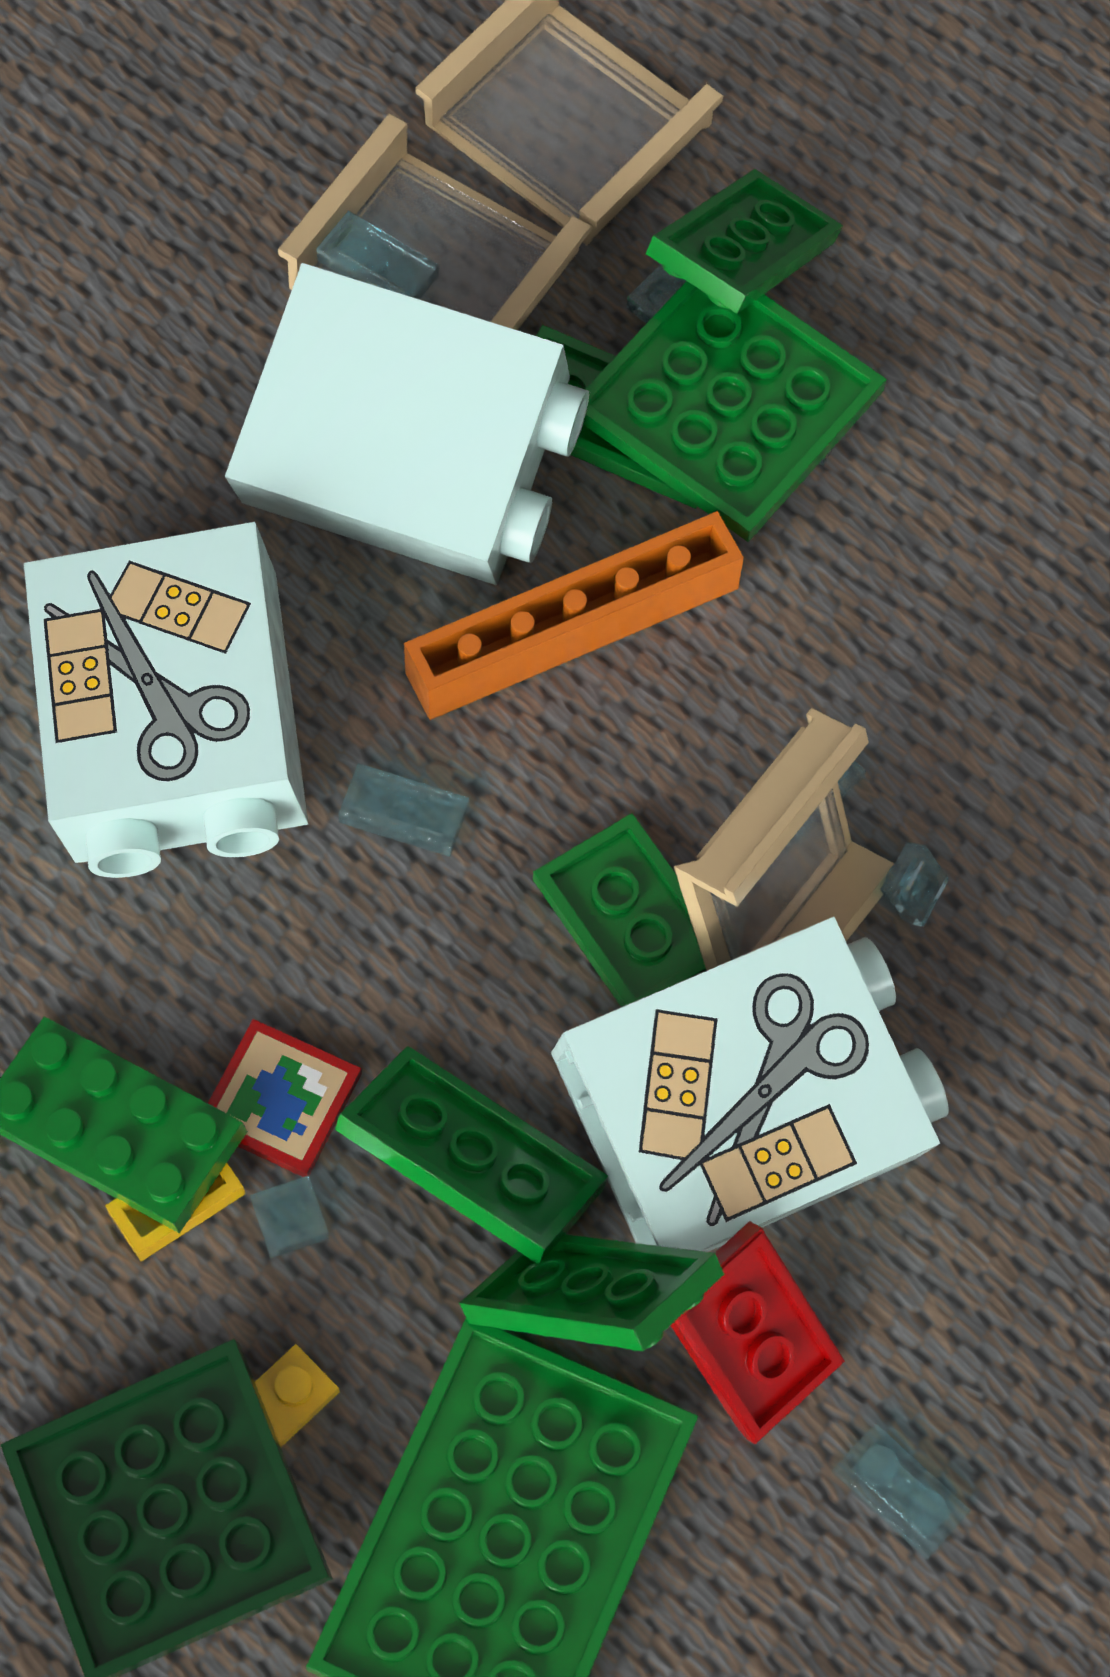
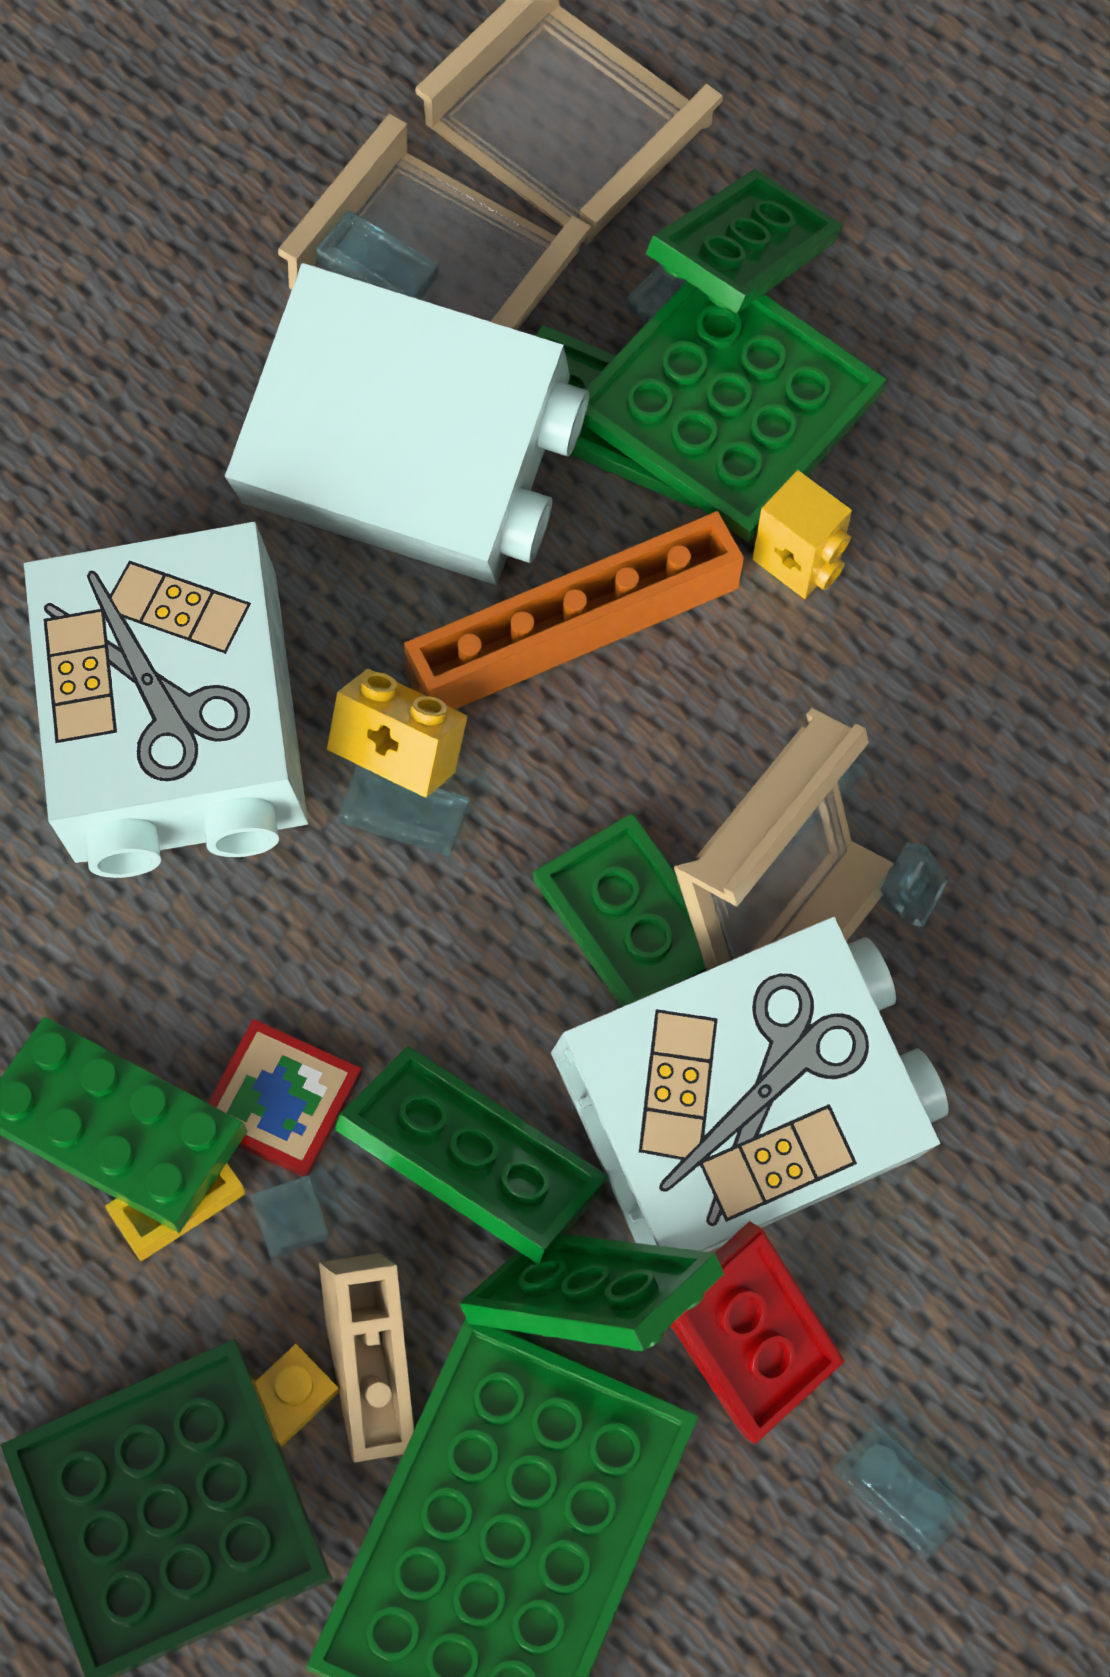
none -> tan slope [319,1253,414,1463]
none -> yellow brick [327,668,468,798]
none -> yellow brick [752,470,852,599]

